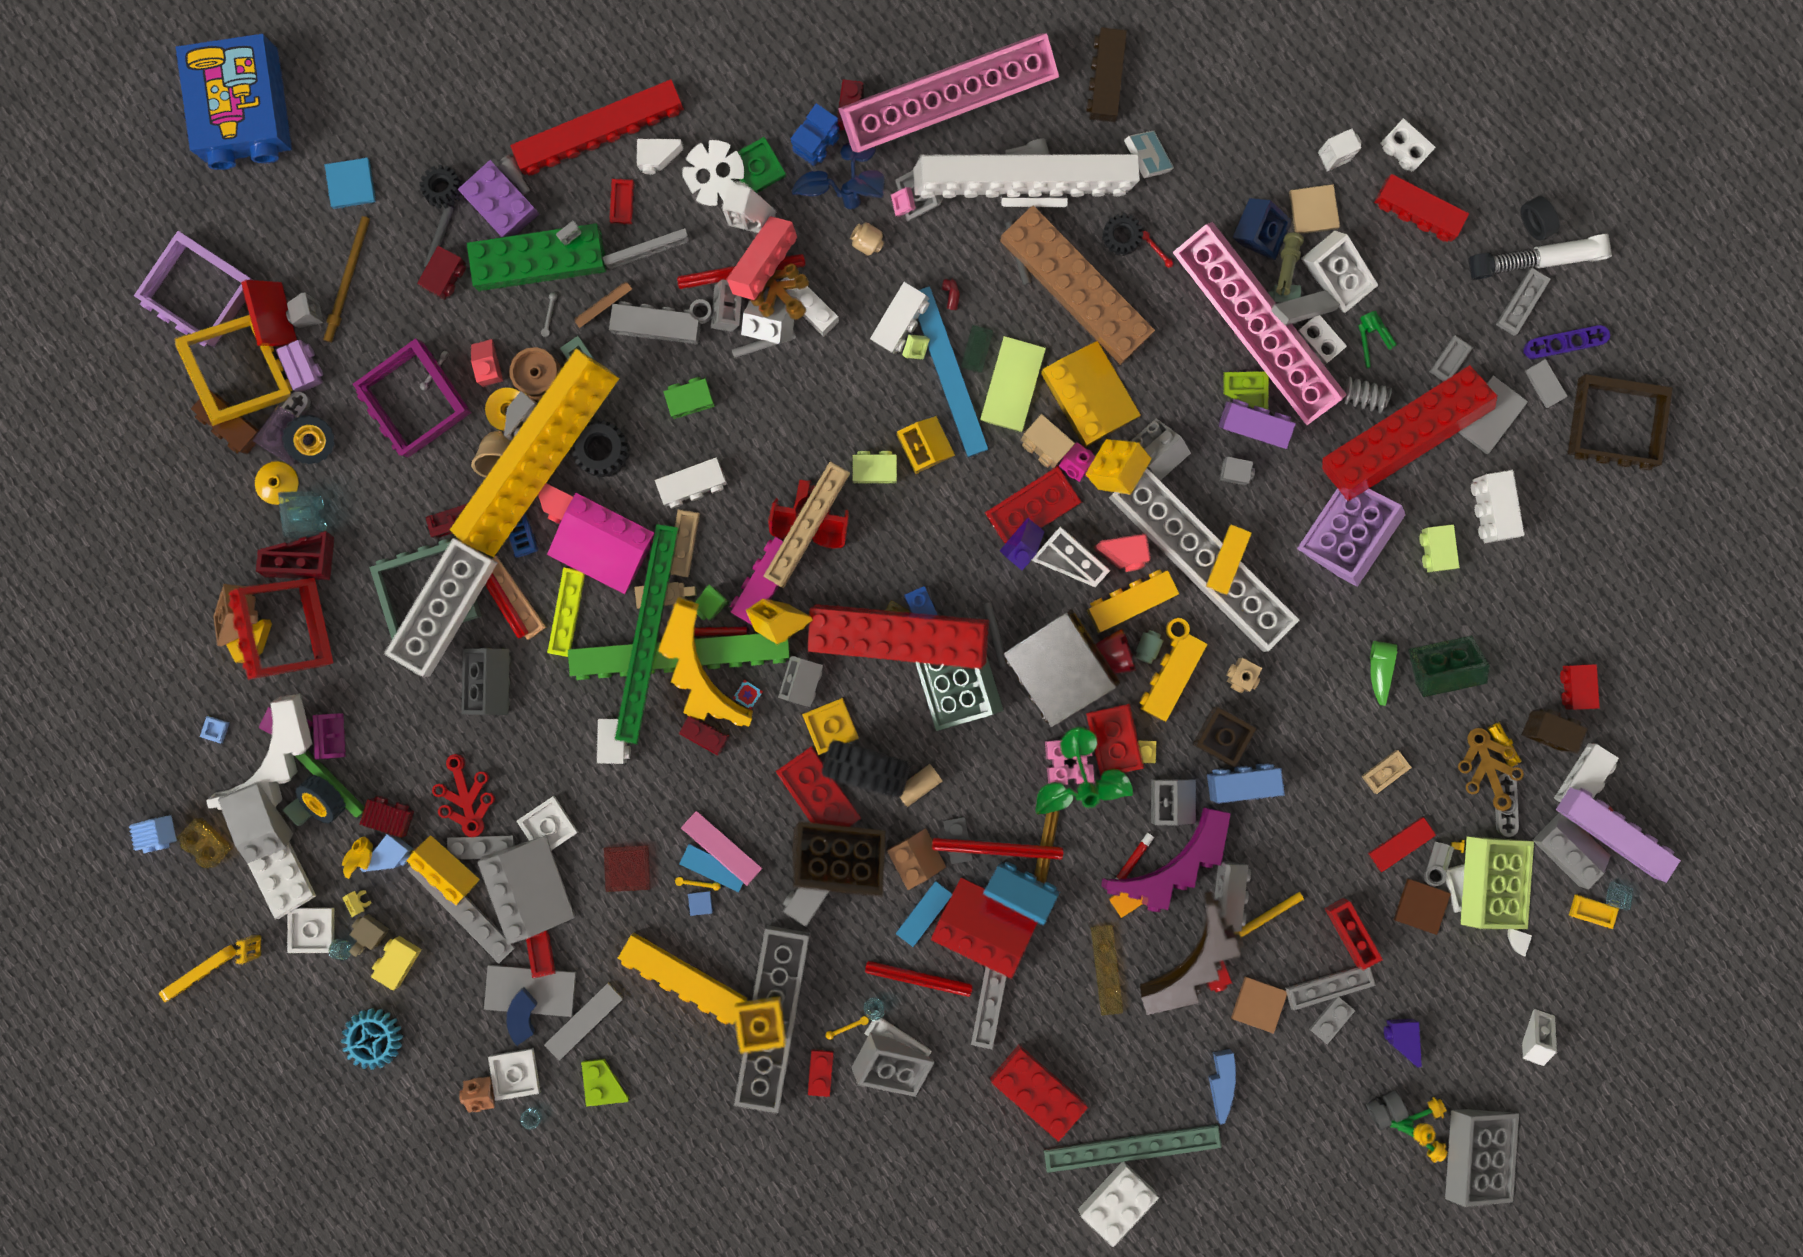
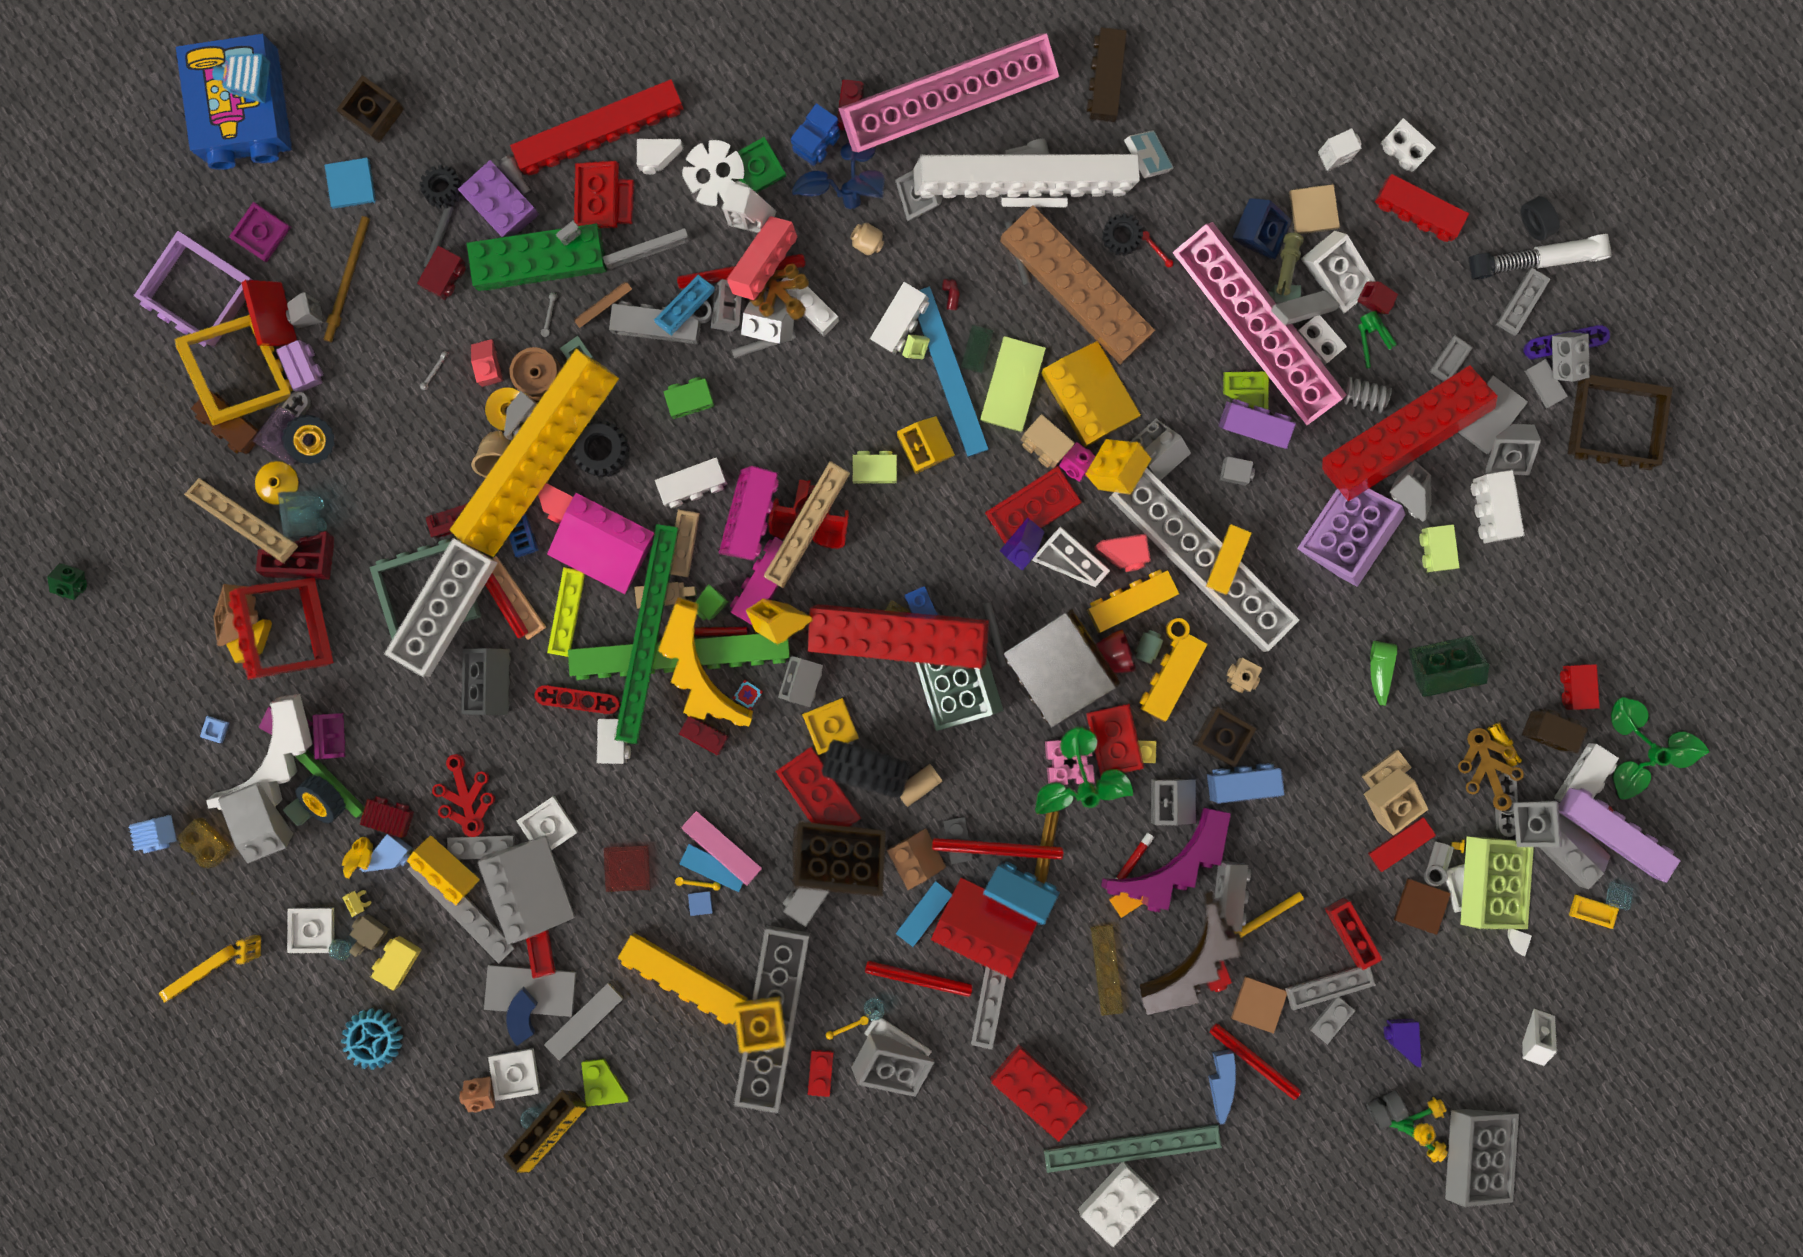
white plate [248,843,316,919] -> none
magenta window [353,338,472,457] -> none
bright pink tile [891,187,916,216] -> none
none -> dark green brick [47,563,87,600]
none -> tan tile [185,478,298,563]
none -> dark azure torso [212,54,270,103]
none -> magenta tile [229,202,291,262]
none -> dark brown brick [336,75,404,143]
none -> dark brown brick [503,1090,588,1173]
none -> red beam [534,685,620,714]
none -> red tile [574,161,619,228]
none -> dark azure tile [654,275,715,336]
none -> dark pink slope [718,466,779,560]
none -> red axle [1210,1024,1301,1100]
none -> dark red brick [1357,281,1398,314]
none -> tan brick [1364,768,1428,836]
none -> light grey slope [1390,460,1432,522]
none -> light grey slope [1485,424,1541,475]
none -> light grey slope [1513,801,1562,847]
none -> light grey brick [1552,332,1589,382]
none -> green plant [1611,697,1709,800]

